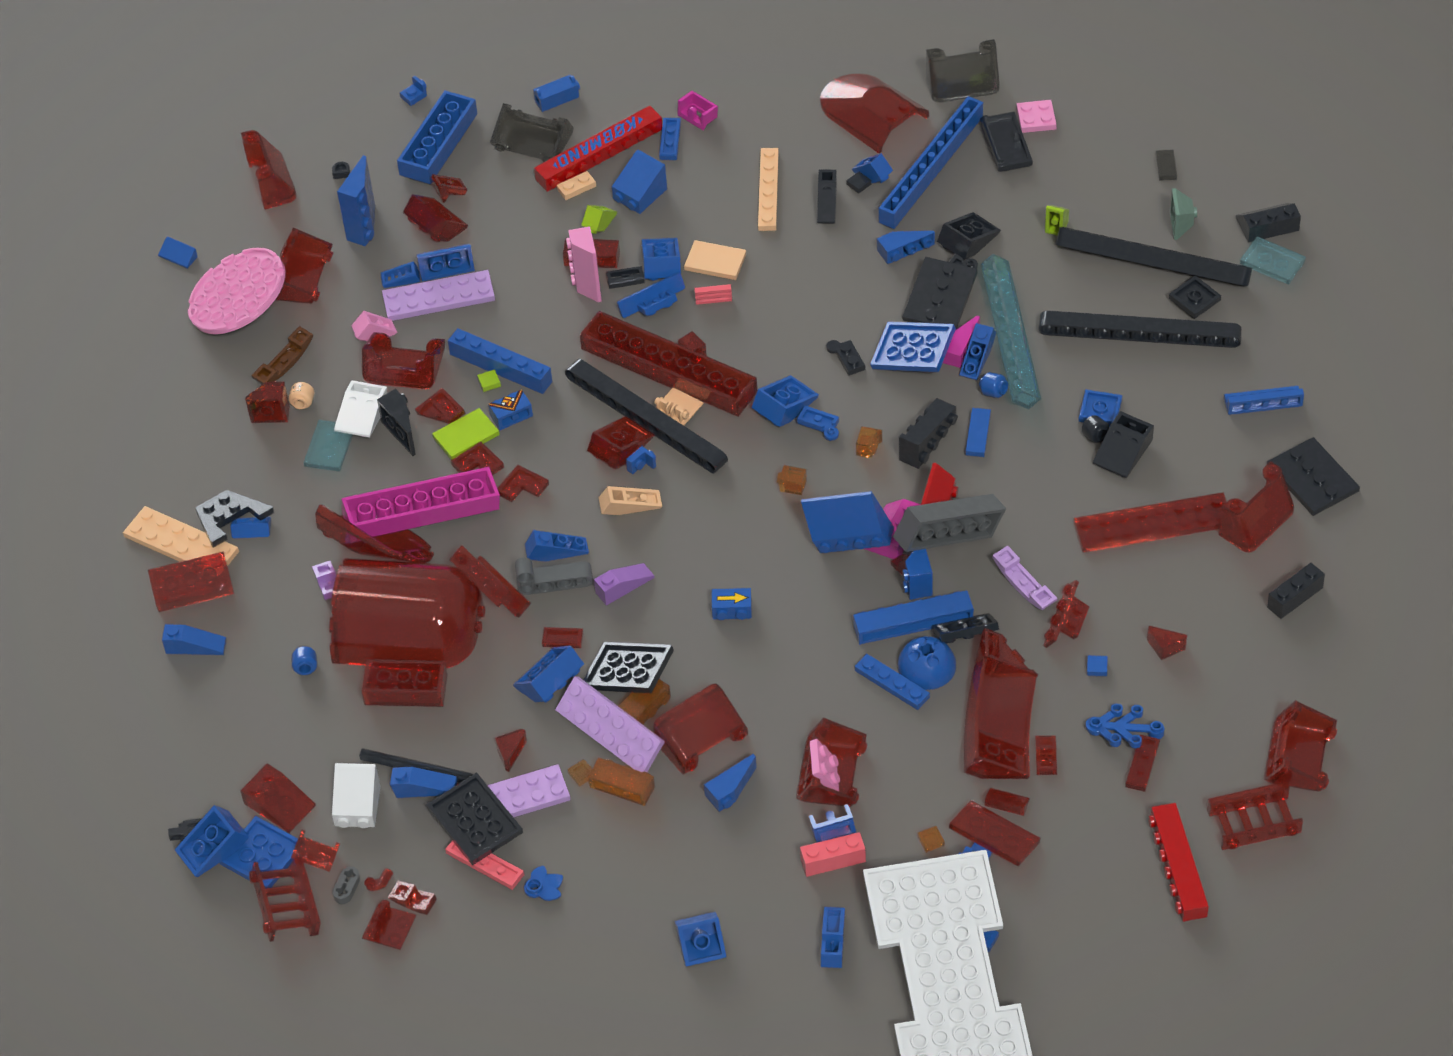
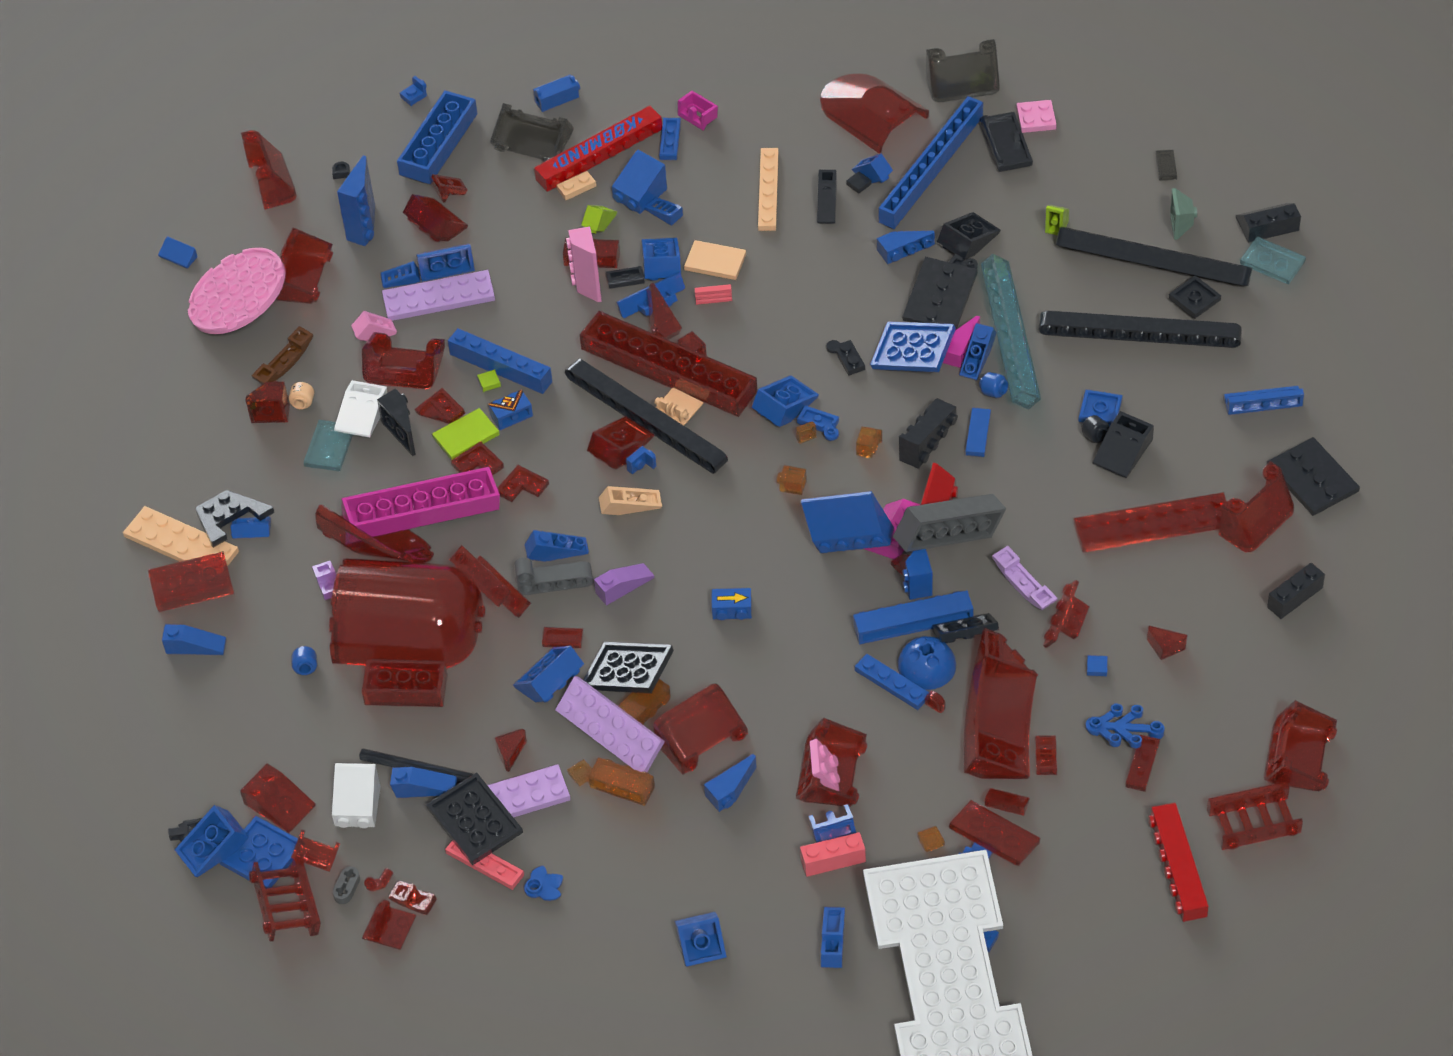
none -> blue slope [645,197,683,226]
none -> clear red slope [647,282,682,344]
none -> clear orange tile [796,421,817,444]
none -> clear red tile [925,691,945,713]

